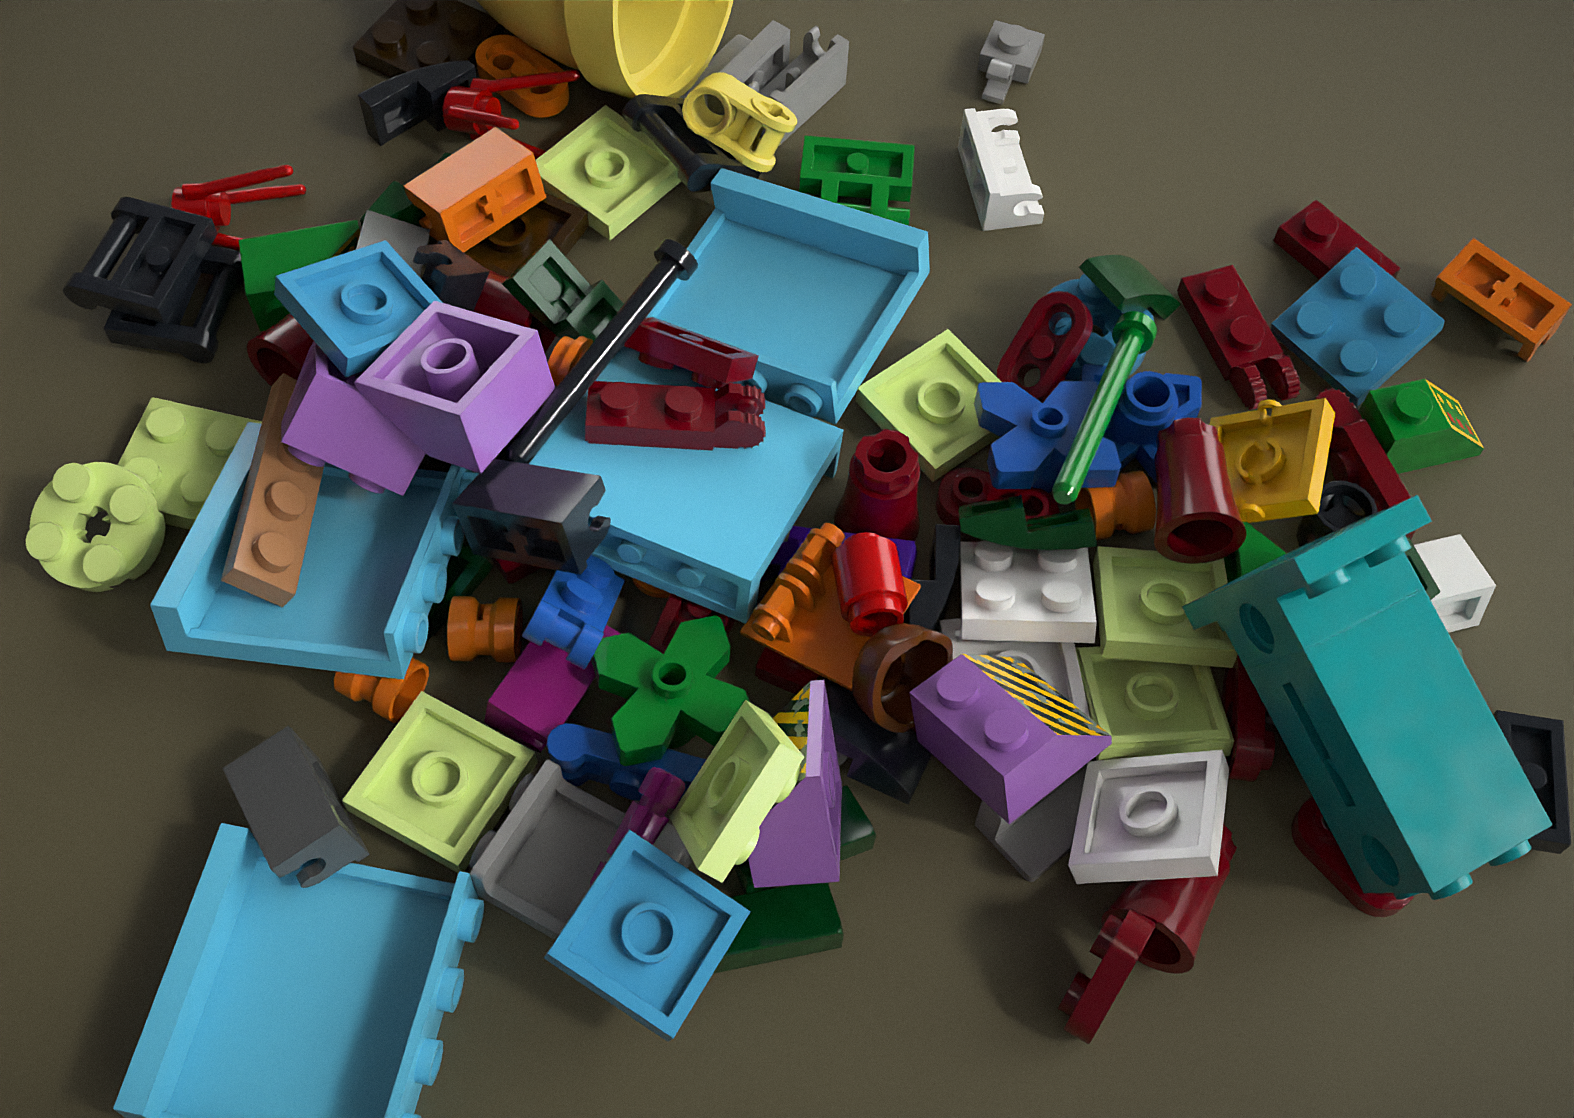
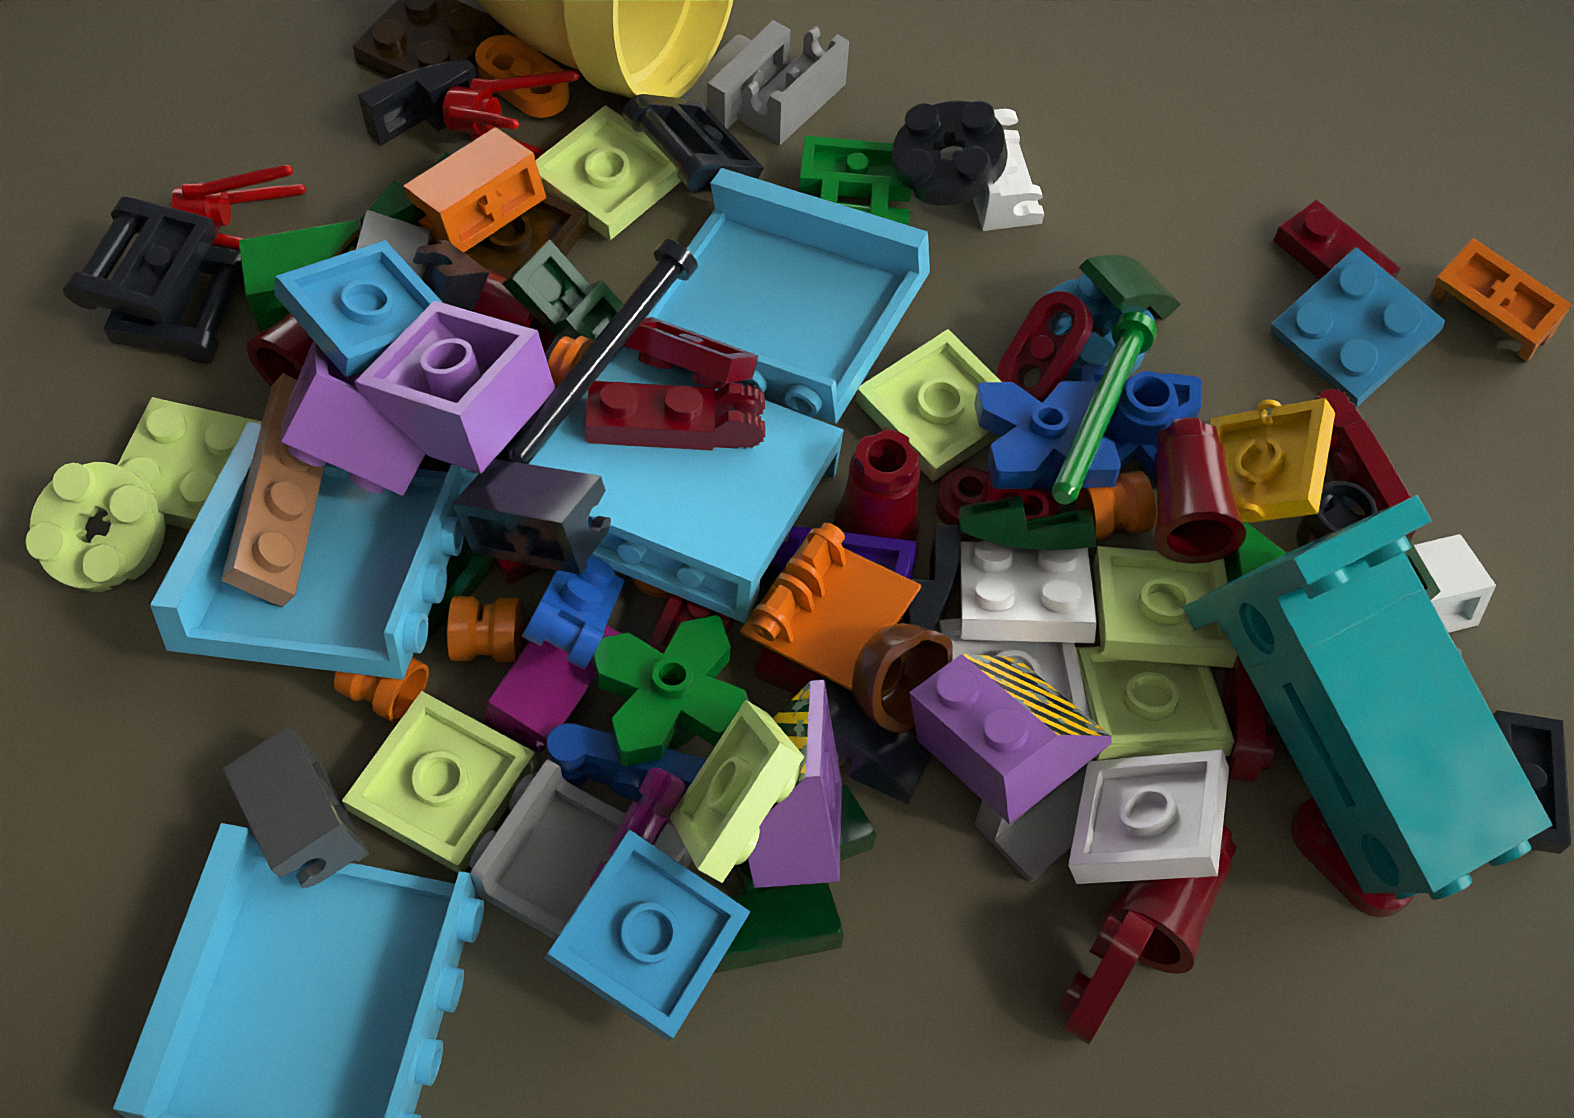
light yellow piece [682,72,797,172] -> none
red brick [831,532,908,637] -> none
light grey plate [977,20,1045,105] -> none
dark red hinge [1177,265,1301,410] -> none
green slope [1358,379,1484,474] -> none
none -> black plate [892,100,1008,206]

